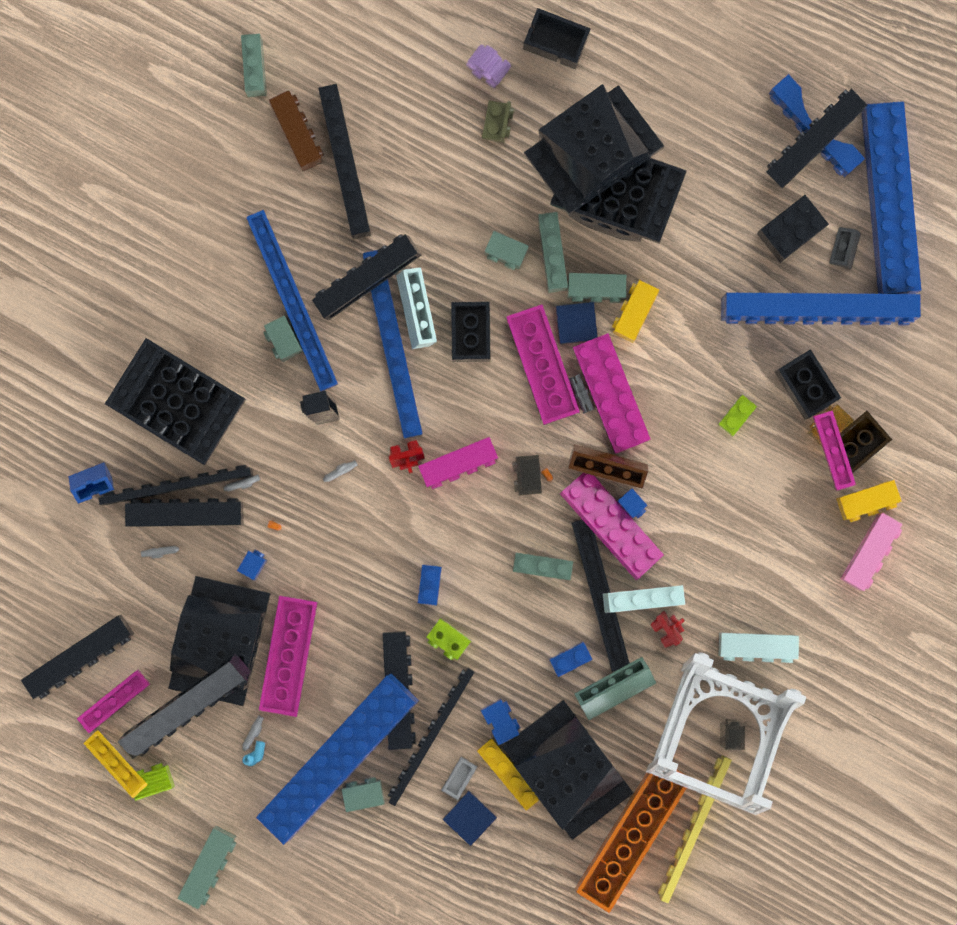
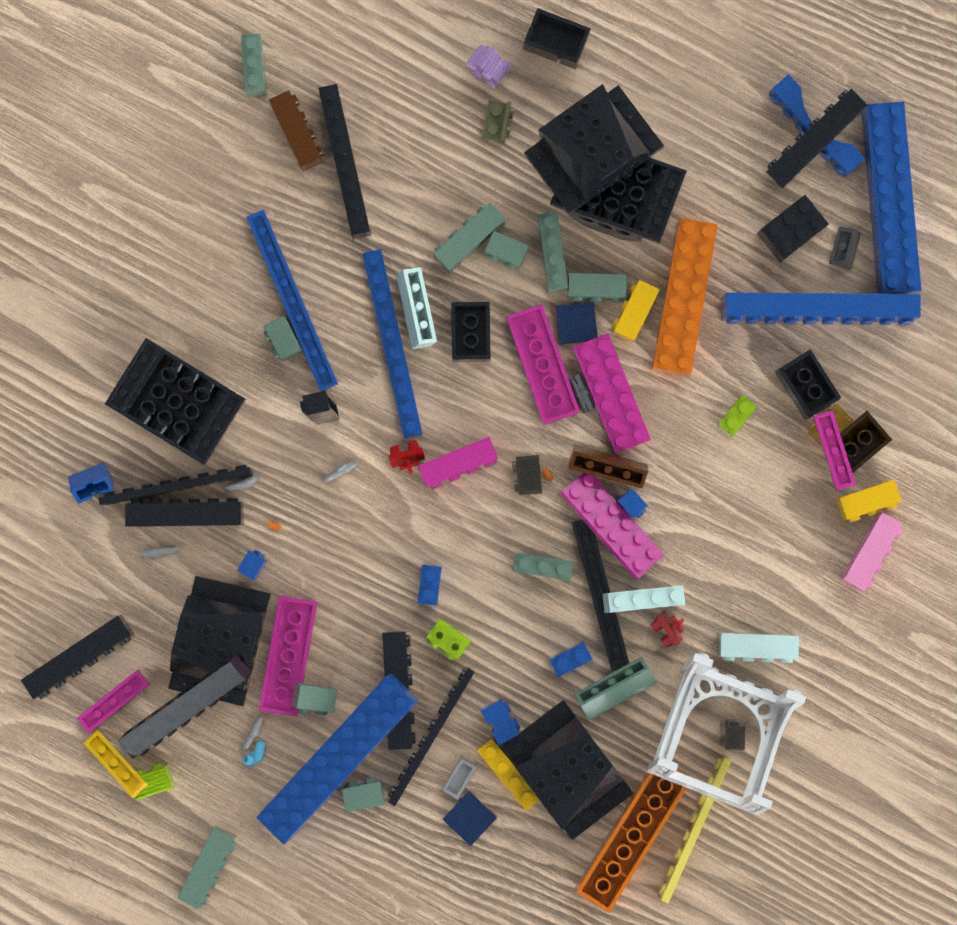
black brick [312,234,422,320] -> none
none -> sand green brick [291,682,337,715]
none -> sand green brick [434,203,506,273]
none -> orange brick [651,217,718,377]

